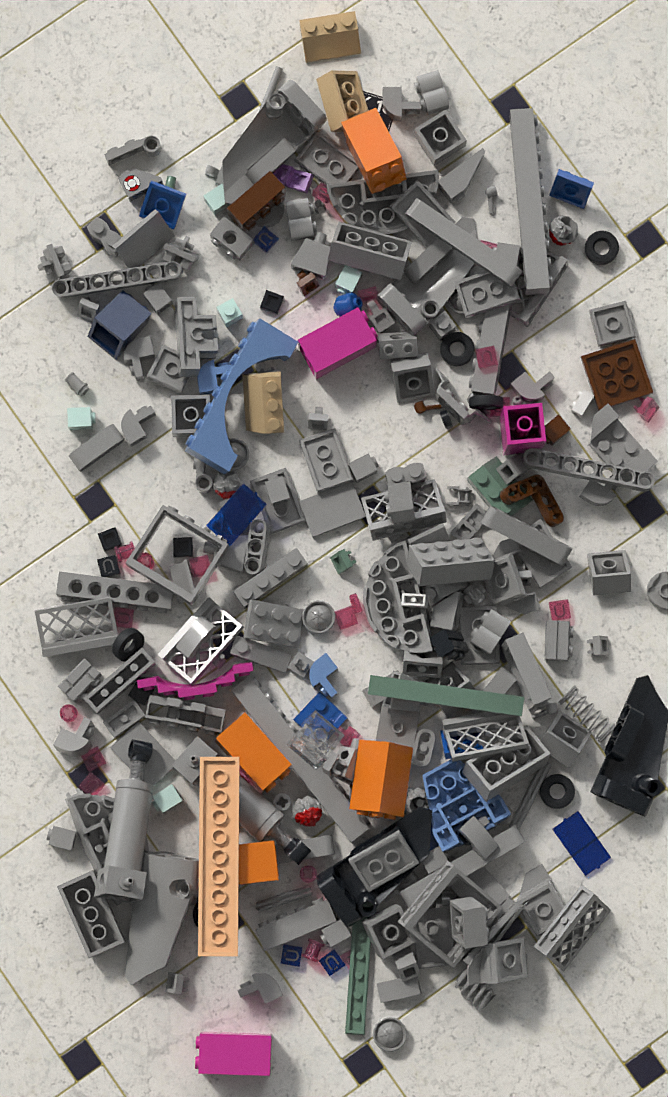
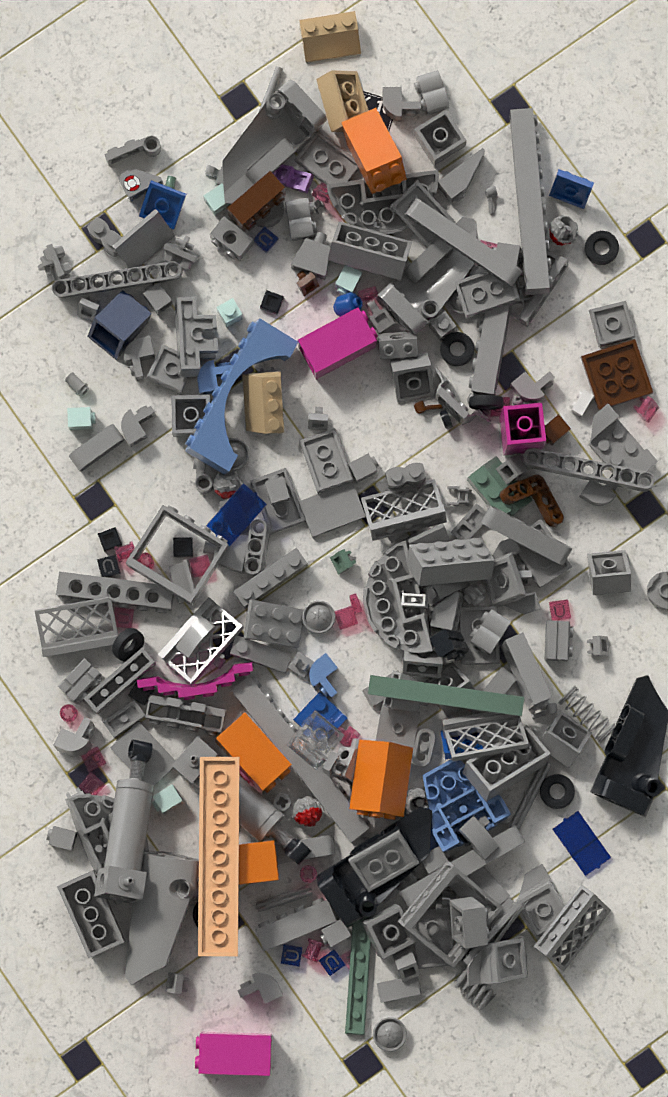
light grey brick [384,481,415,524] -> none
clear pink tile [475,345,498,369] -> none

